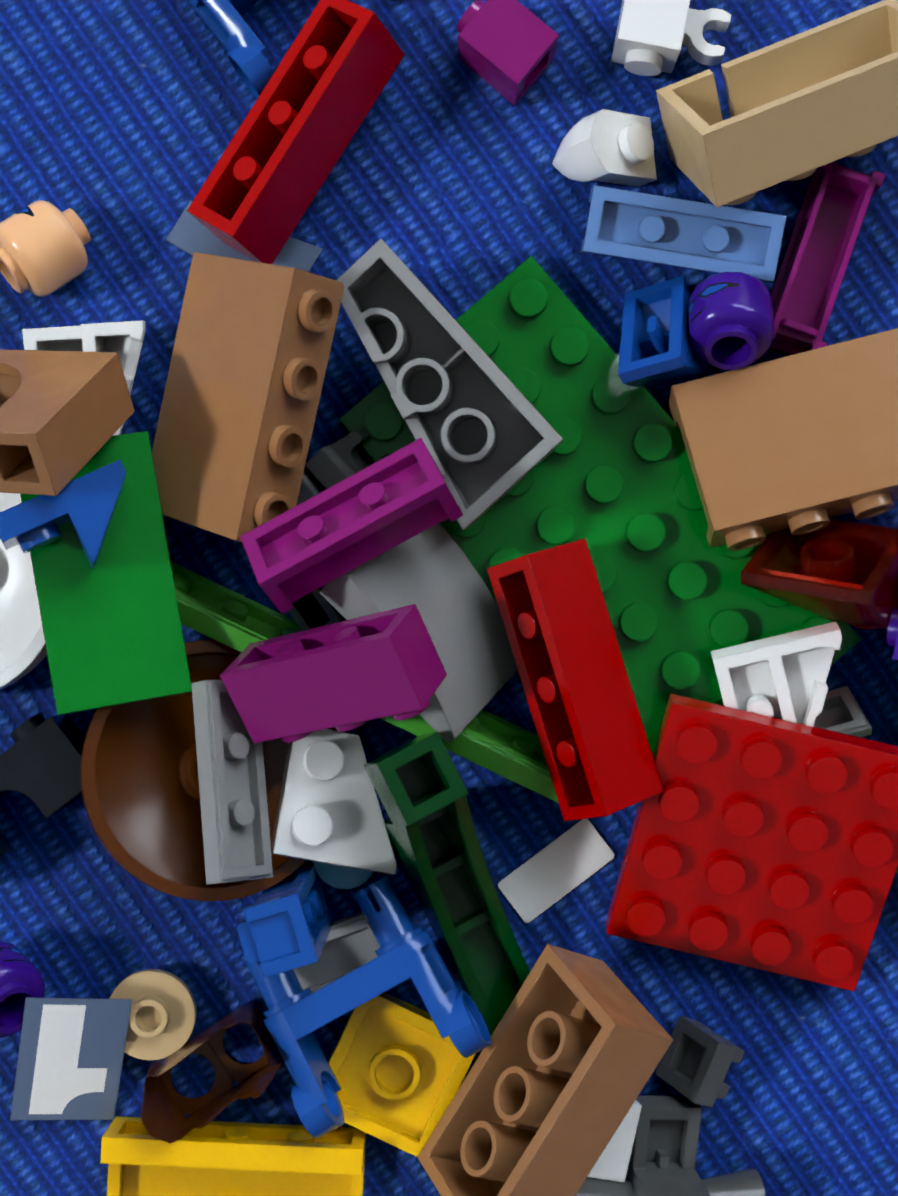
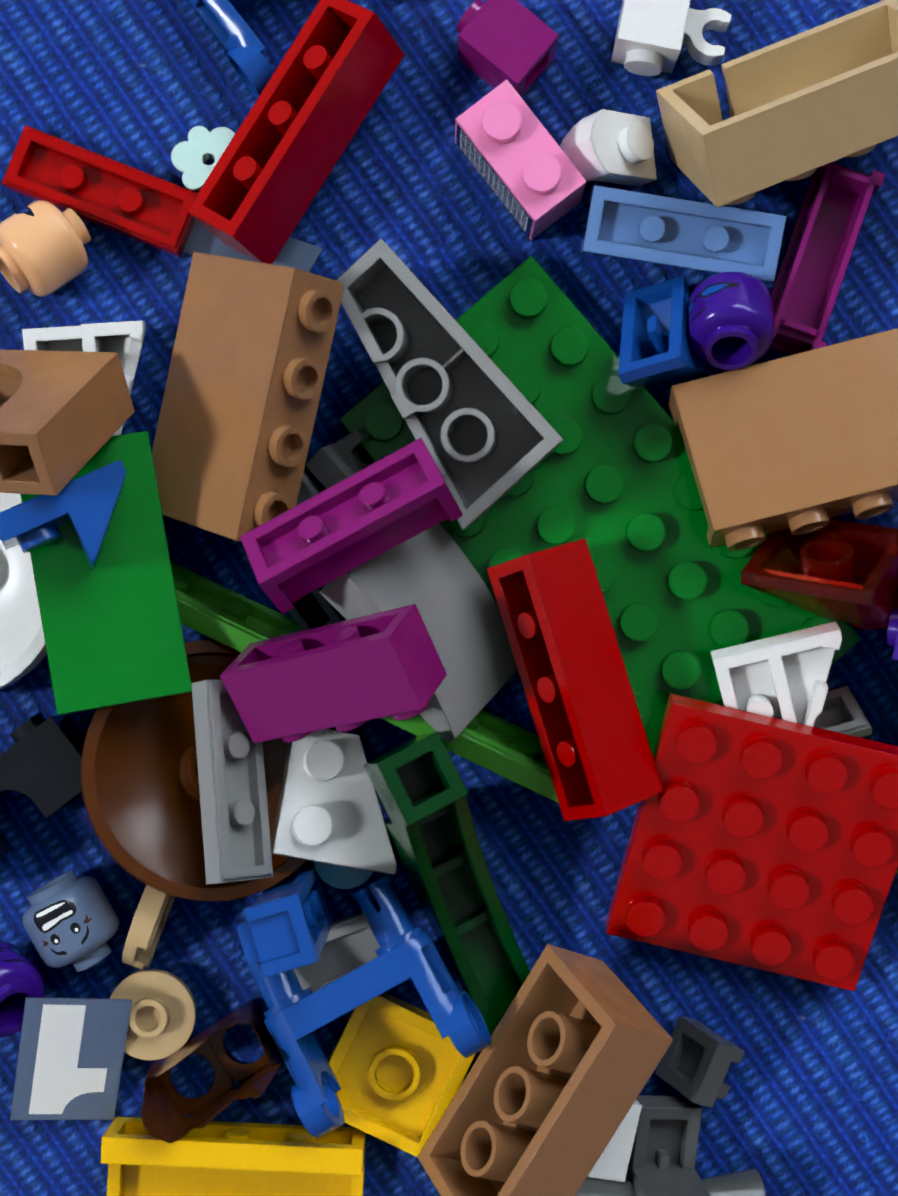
white sticker [498,819,615,923] -> none
none -> red tile [2,125,198,258]
none -> sand blue head [22,870,120,972]
none -> tan tile [122,885,176,970]
none -> light aqua plant [171,126,235,191]
none -> bright pink brick [455,79,587,240]

